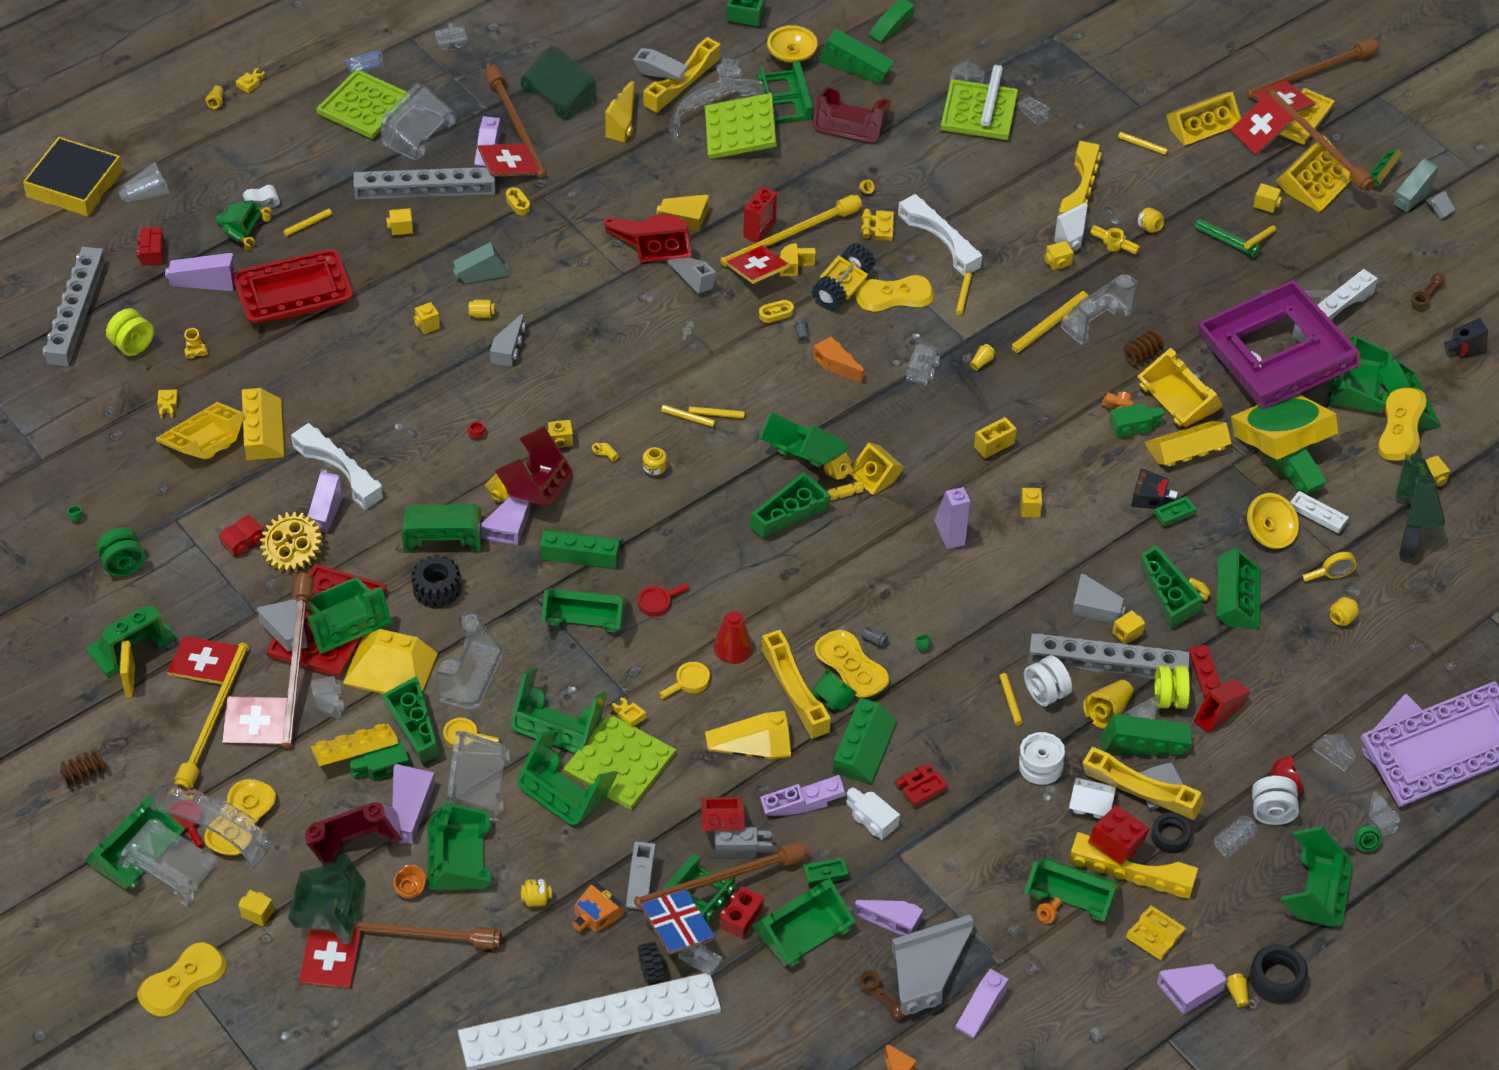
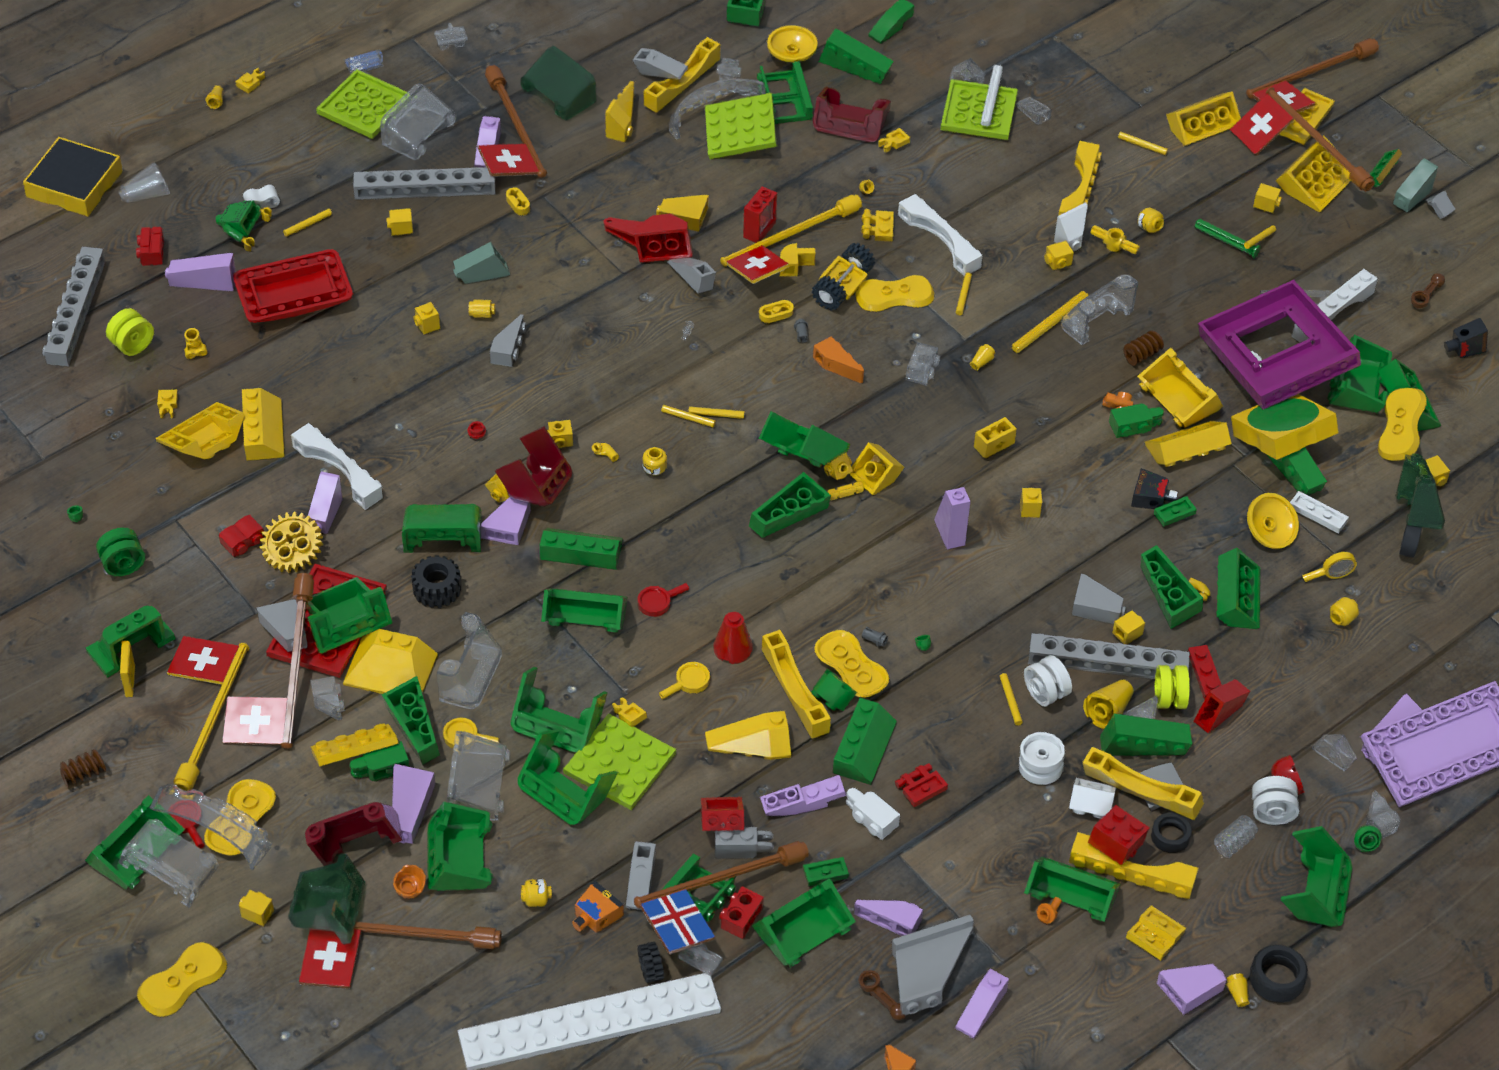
none -> yellow plate [878,128,910,152]

